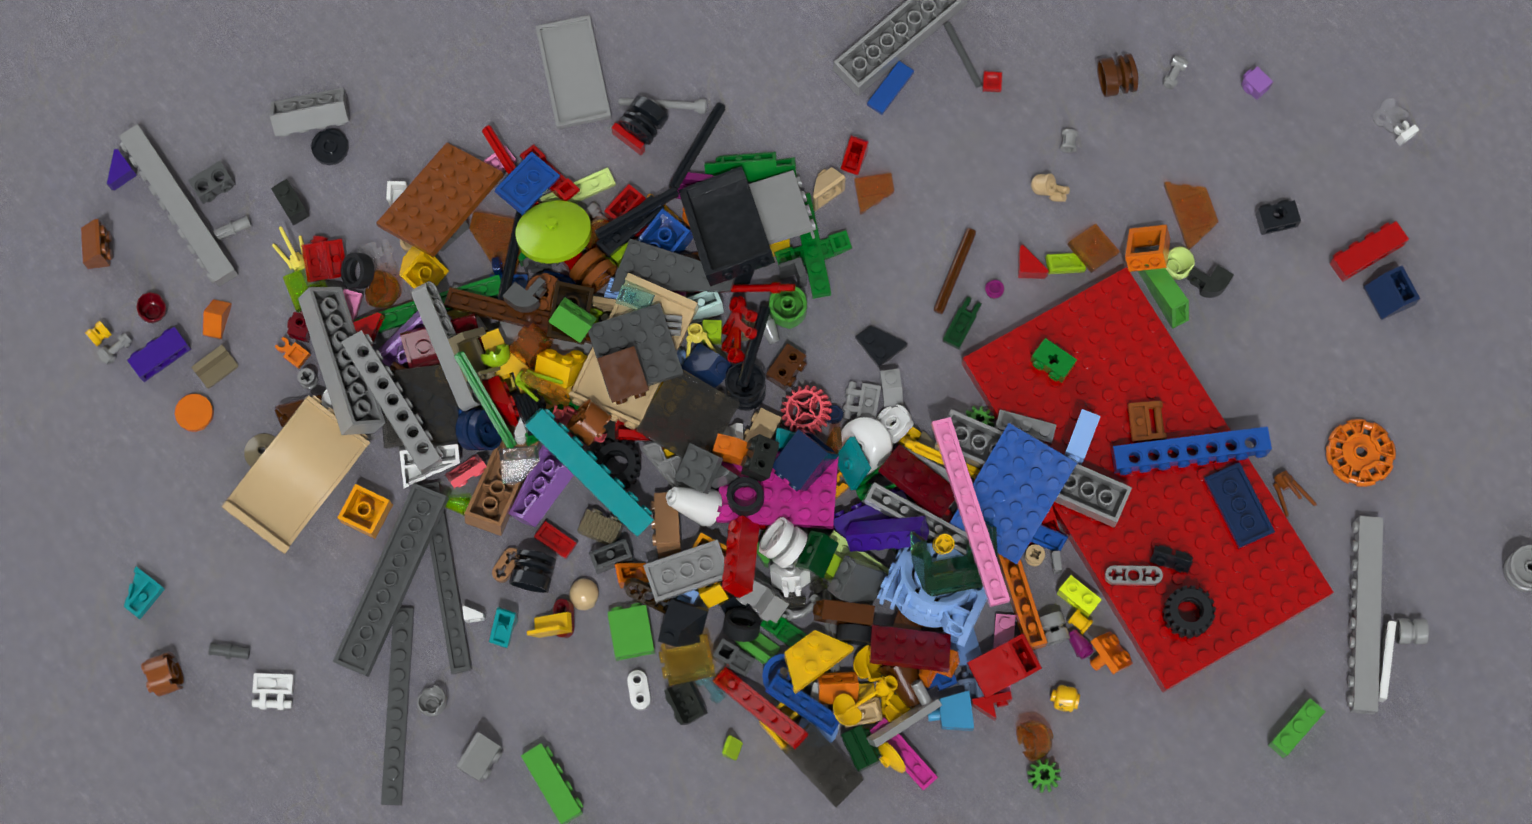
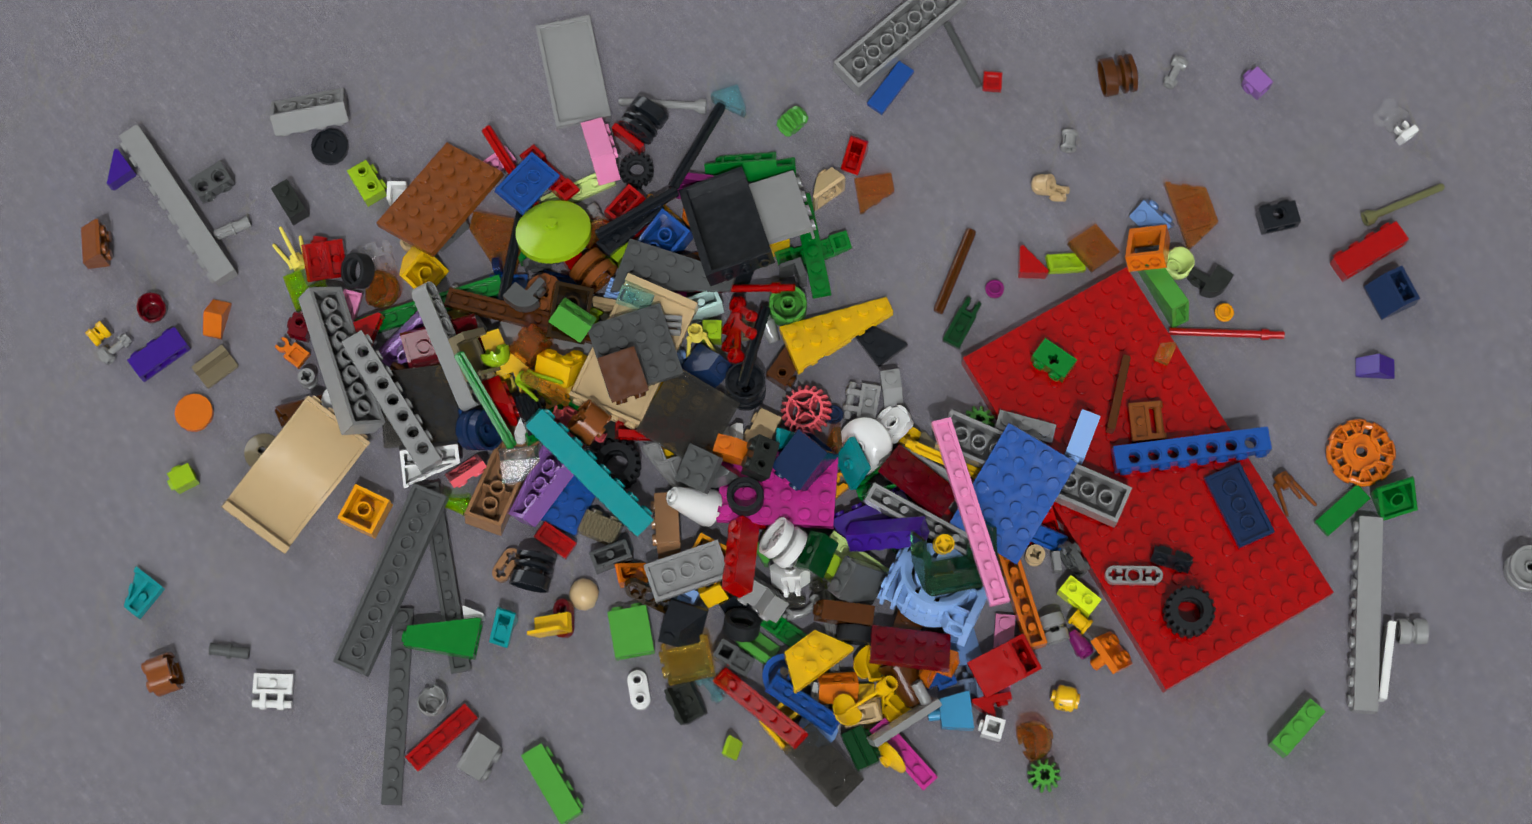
none -> lime brick [167,463,200,494]
none -> lime brick [347,160,387,207]
none -> green slope [402,618,483,660]
none -> red plate [405,703,478,772]
none -> blue plate [541,476,596,537]
none -> bright pink wedge [581,117,621,186]
none -> black tyre [620,152,654,189]
none -> clear light blue slope [711,85,746,118]
none -> bright green gear [776,106,809,137]
none -> yellow wing [779,297,893,375]
none -> white brick [978,715,1006,742]
none -> dark grey plate [1058,541,1090,579]
none -> reddish brown tile [1106,355,1131,434]
none -> medium blue bracket [1129,199,1175,230]
none -> slope [1154,342,1177,365]
none -> red bar [1169,327,1285,340]
none -> light orange plate [1215,303,1234,322]
none -> green tile [1314,485,1371,537]
none -> dark purple slope [1355,354,1395,379]
none -> olive piece [1361,183,1445,226]
none -> green slope [1370,476,1418,521]

